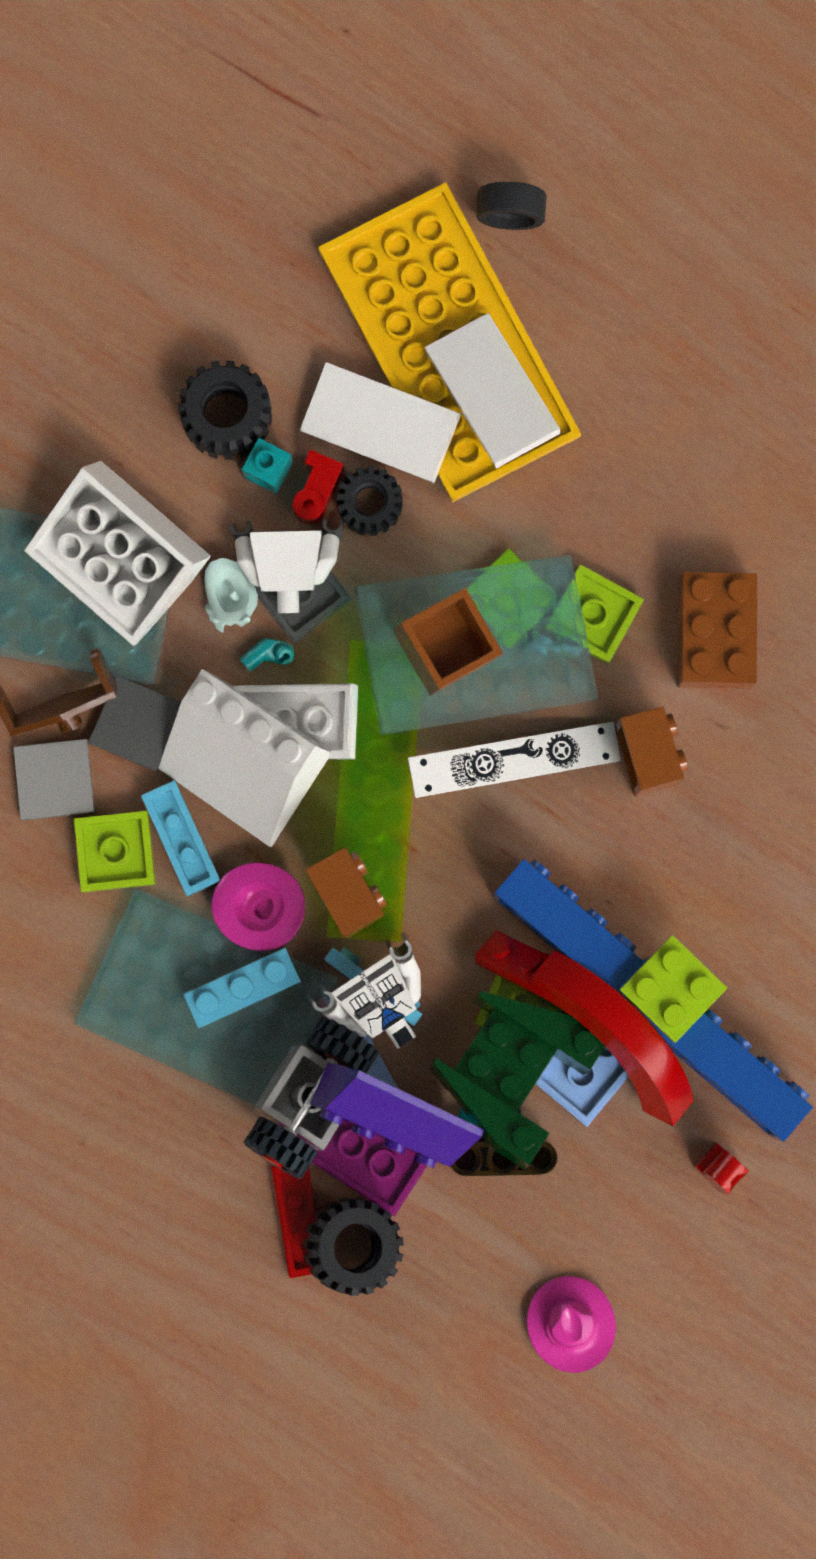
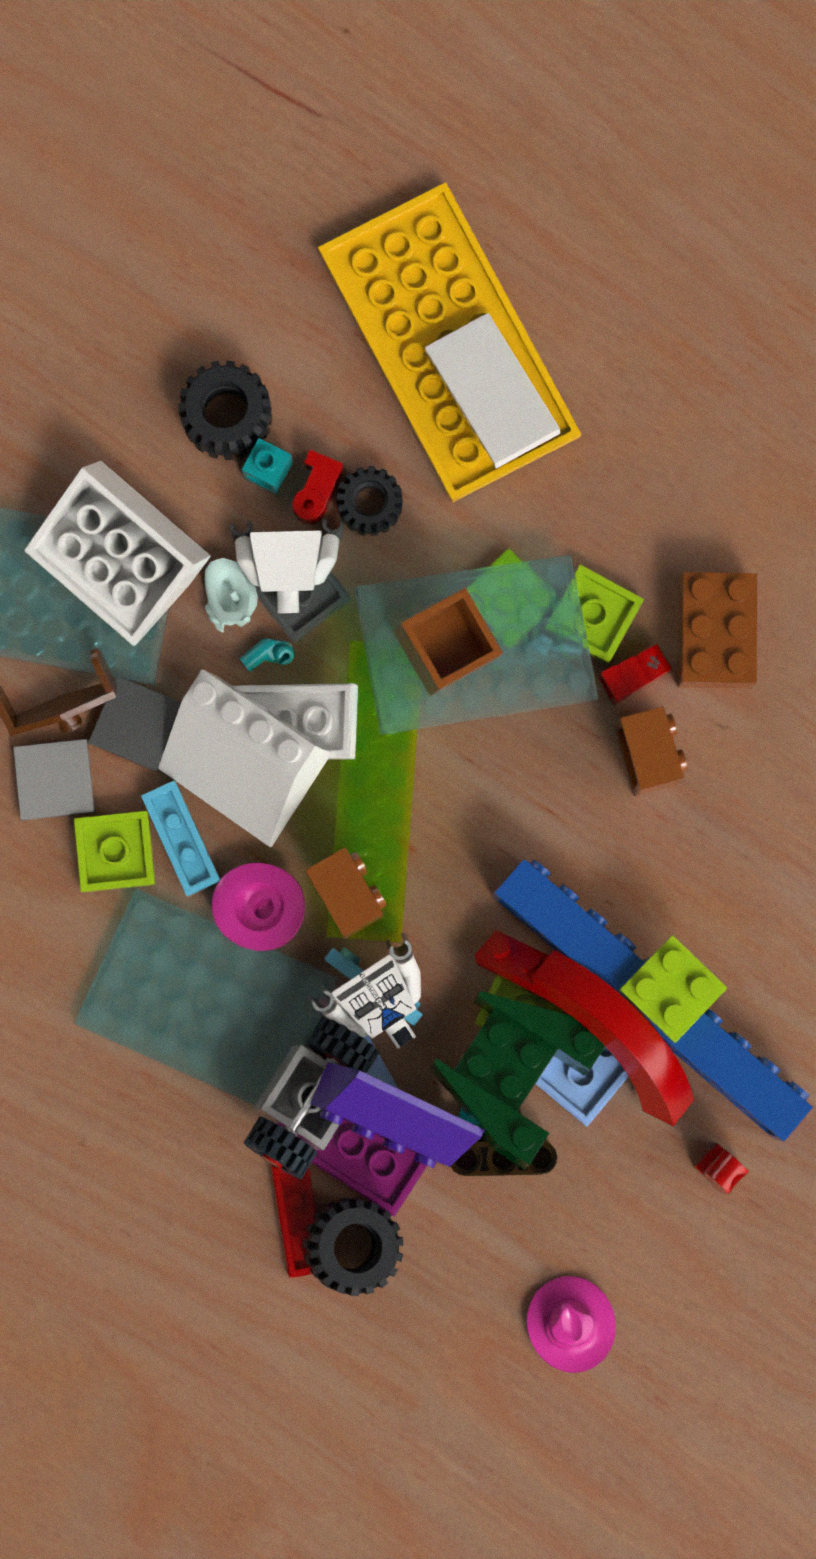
medium azure plate [183,948,301,1029] -> none
white tile [300,362,461,483] -> none
white sticker [408,722,621,798] -> none
black tyre [476,182,547,230] -> none
none -> red leg [598,644,672,706]

